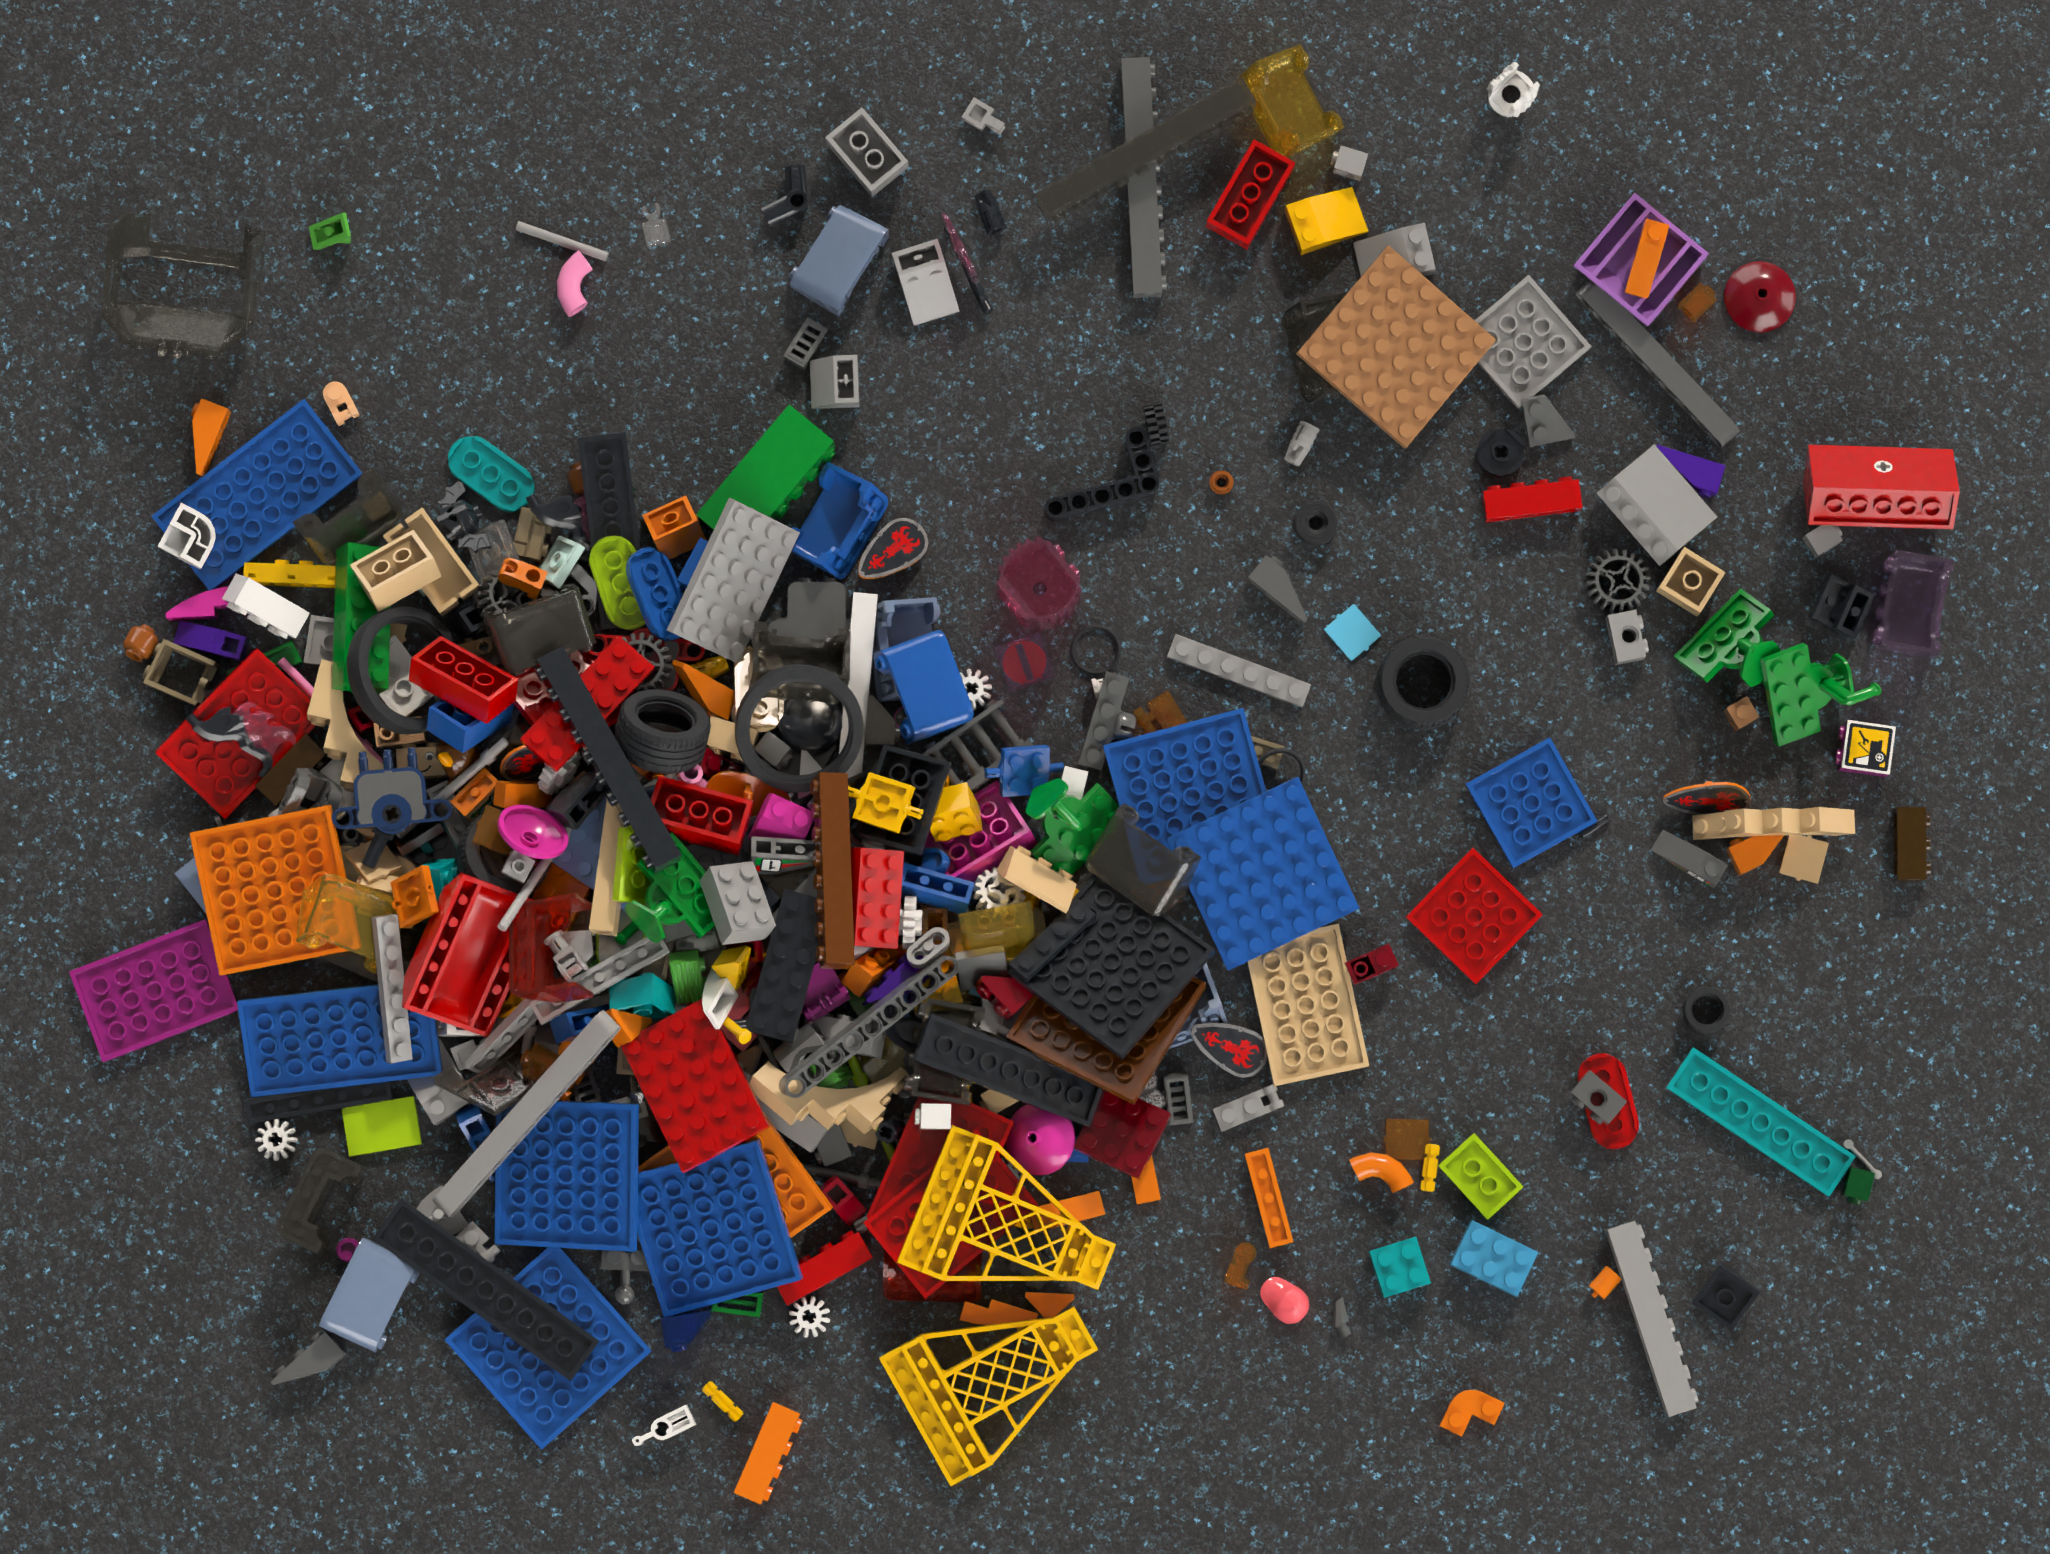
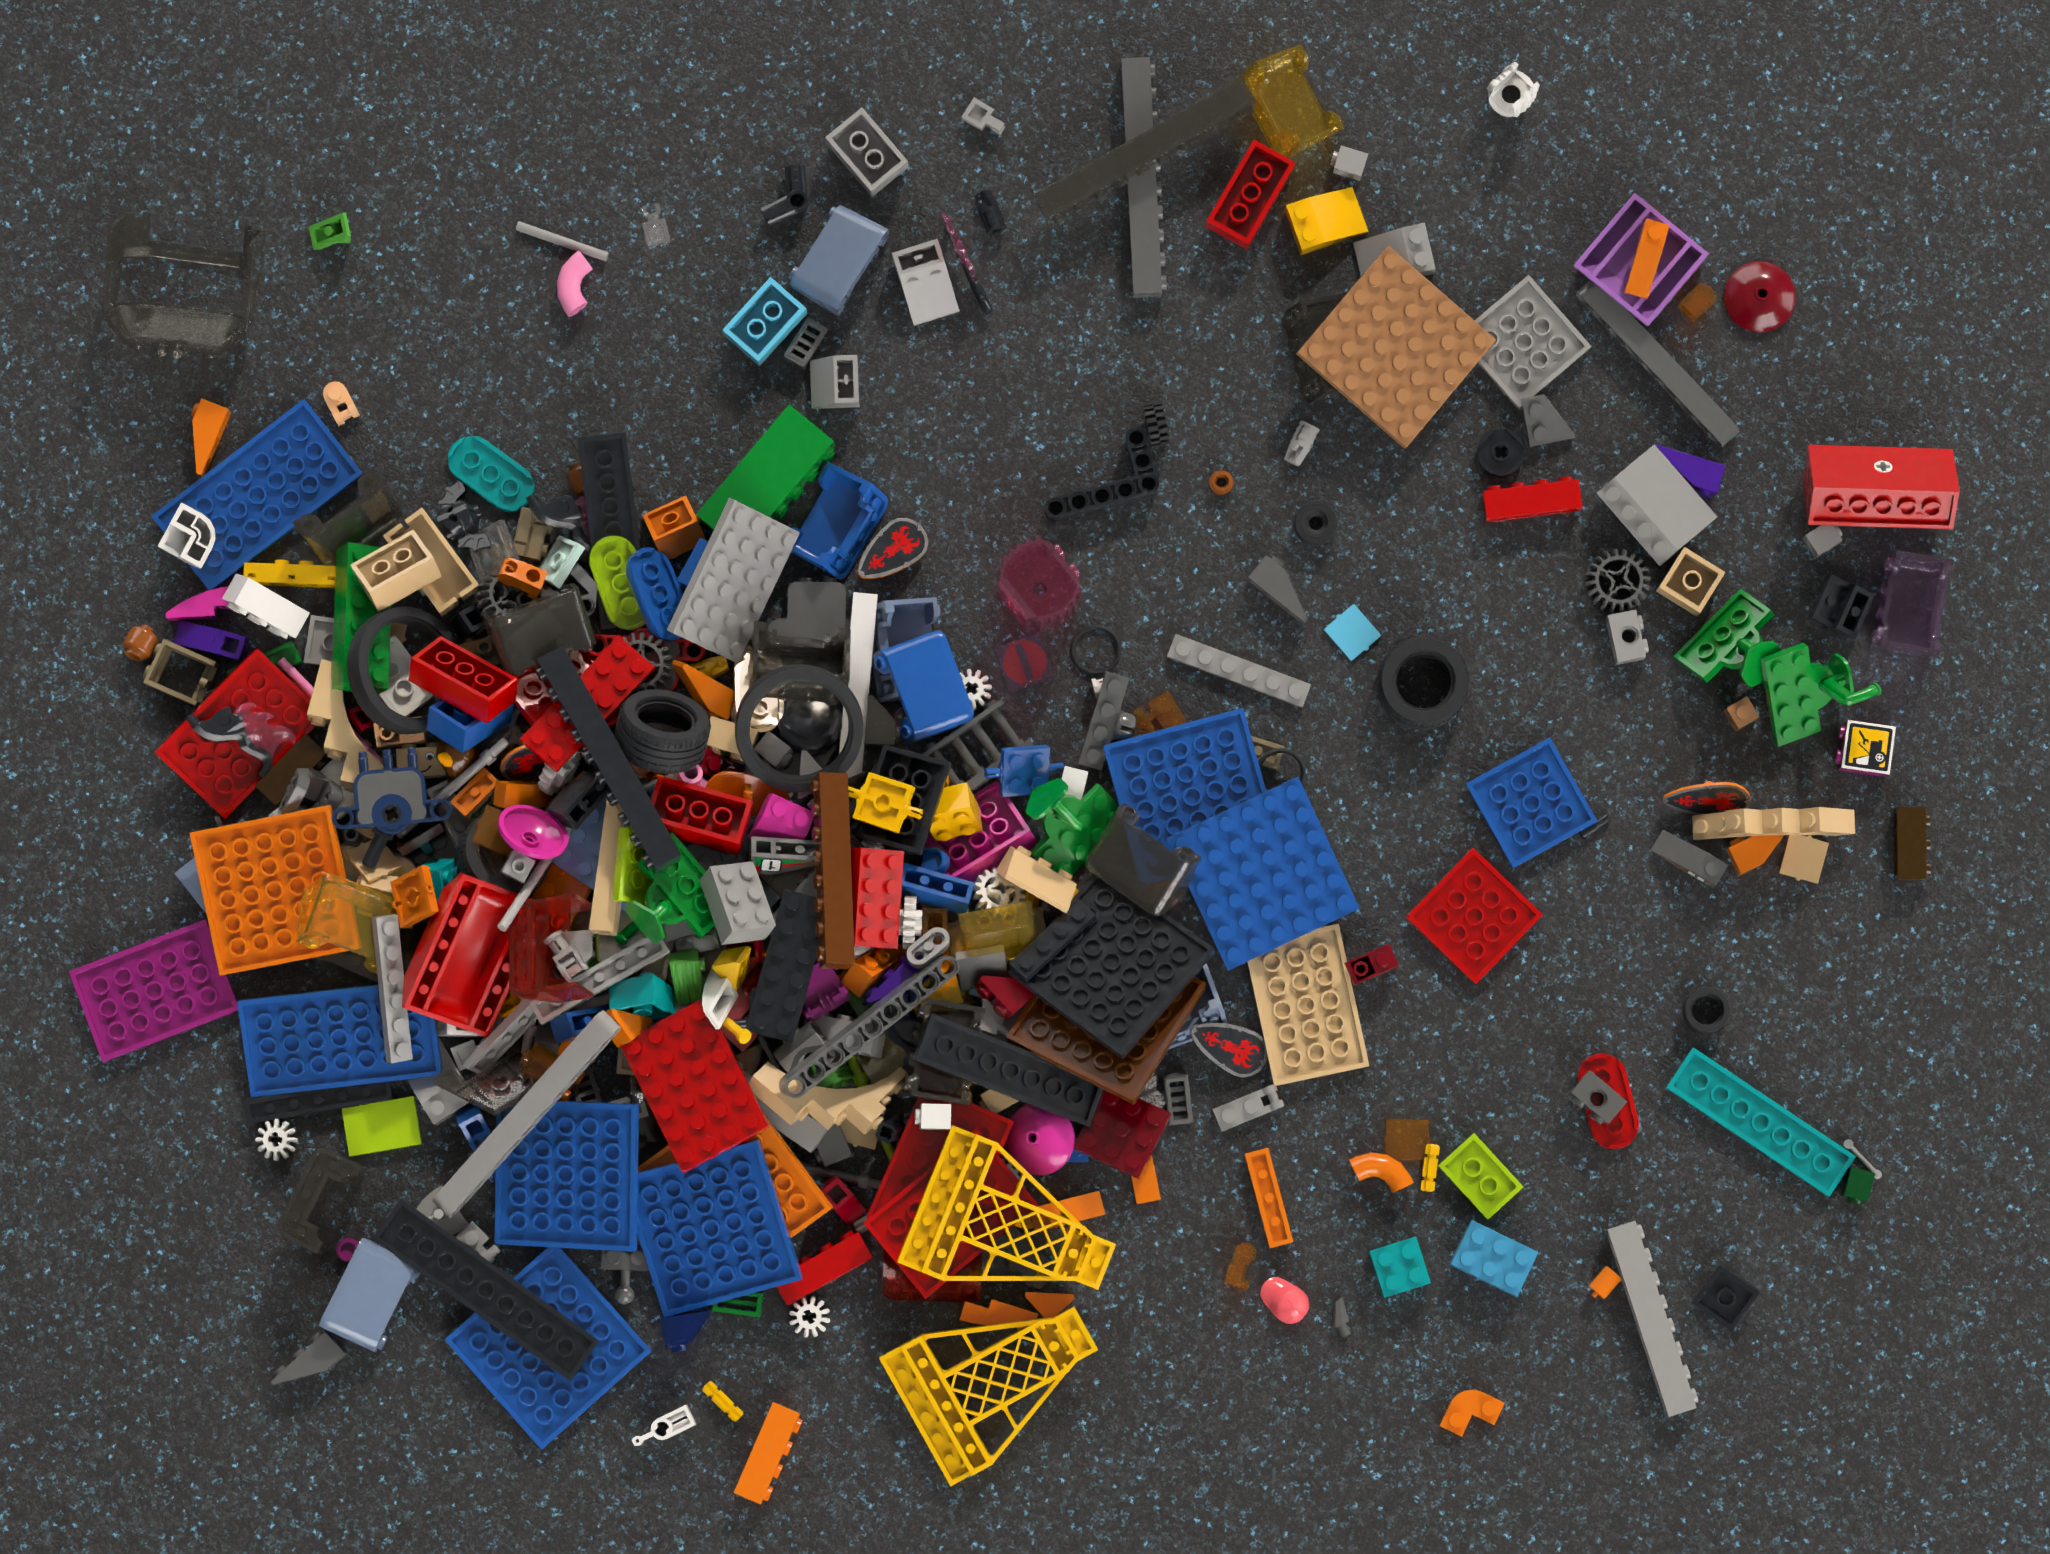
none -> medium azure brick [722,277,807,367]

